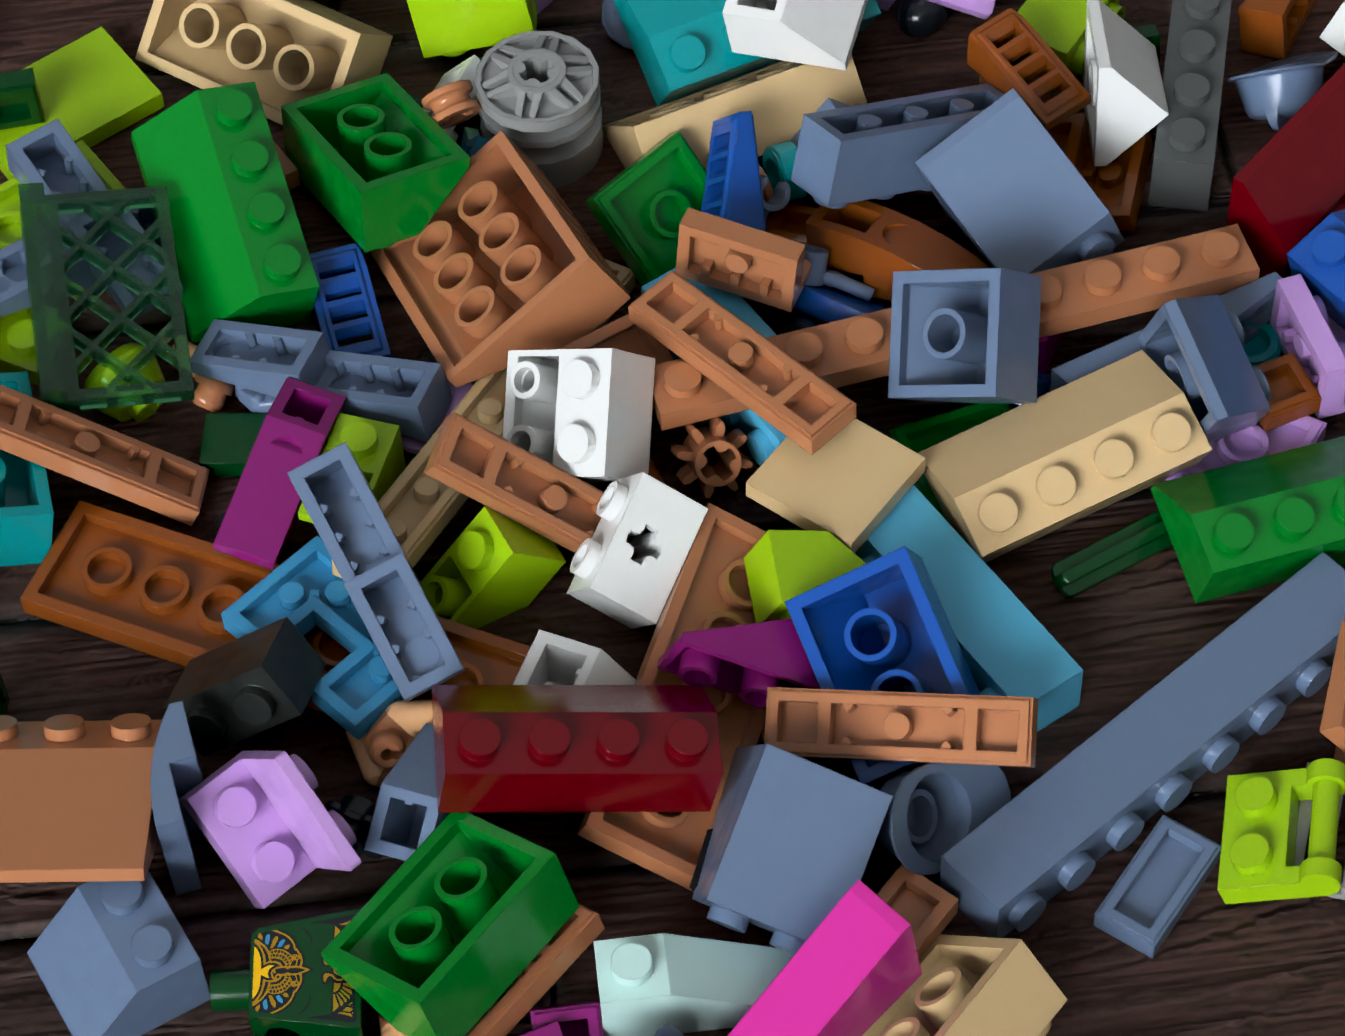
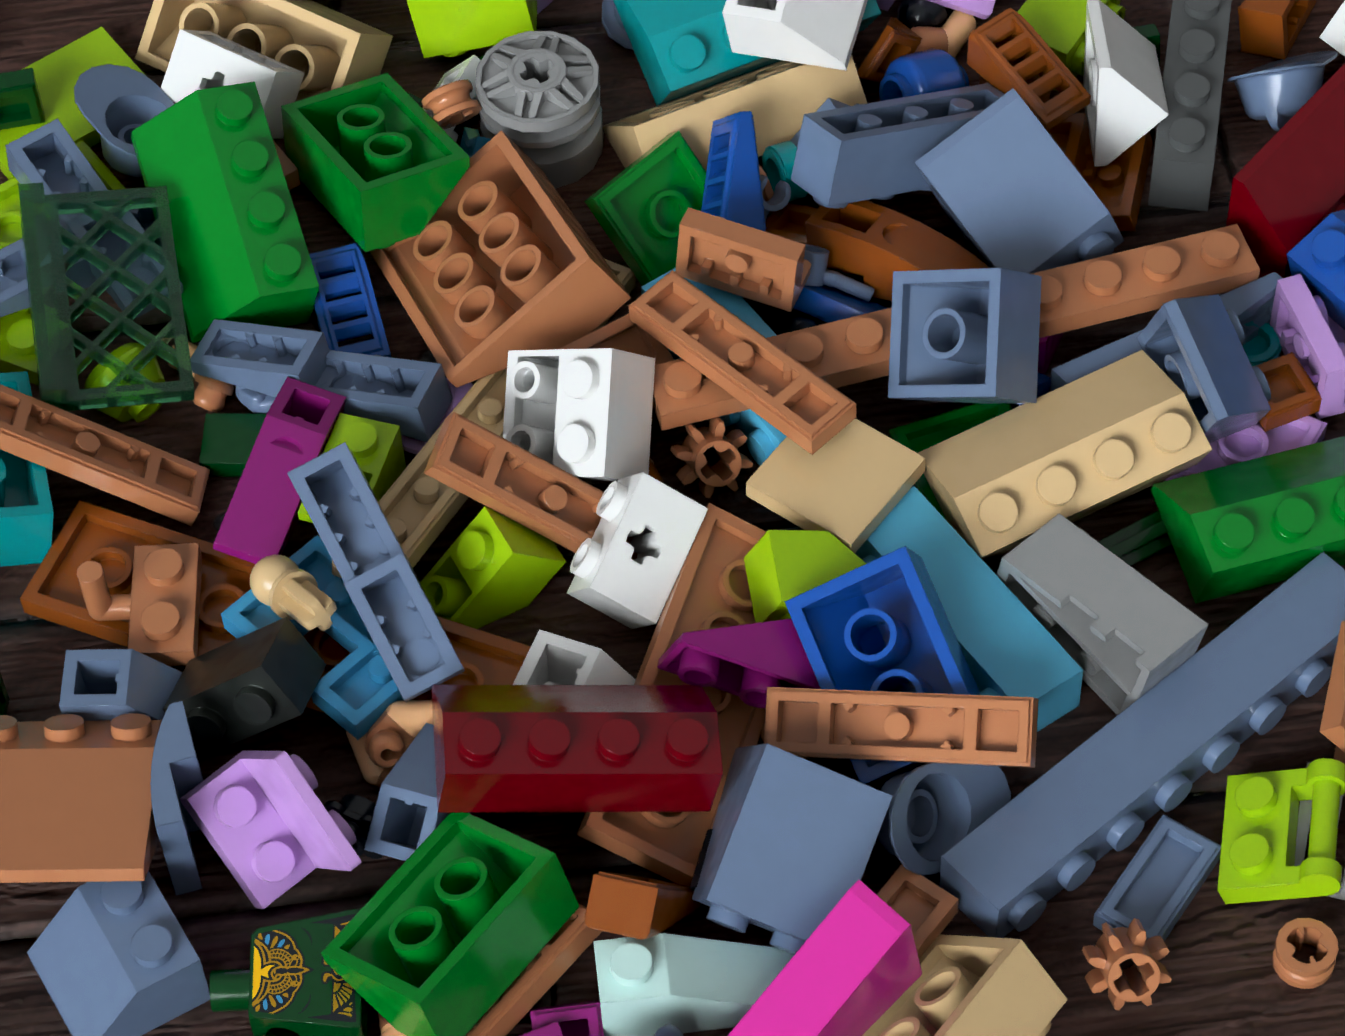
none -> sand blue slope [59,649,183,721]
none -> sand blue piece [74,64,174,178]
none -> nougat plate [77,543,202,666]
none -> white brick [161,29,305,139]
none -> tan axle [250,555,337,631]
none -> dark orange slope [585,871,701,940]
none -> dark orange slope [857,17,922,84]
none -> blue head [879,48,969,101]
none -> arm [911,10,977,58]
none -> light grey wedge [996,513,1209,715]
none -> nougat gear [1082,918,1172,1010]
none -> nougat bush [1272,918,1339,989]

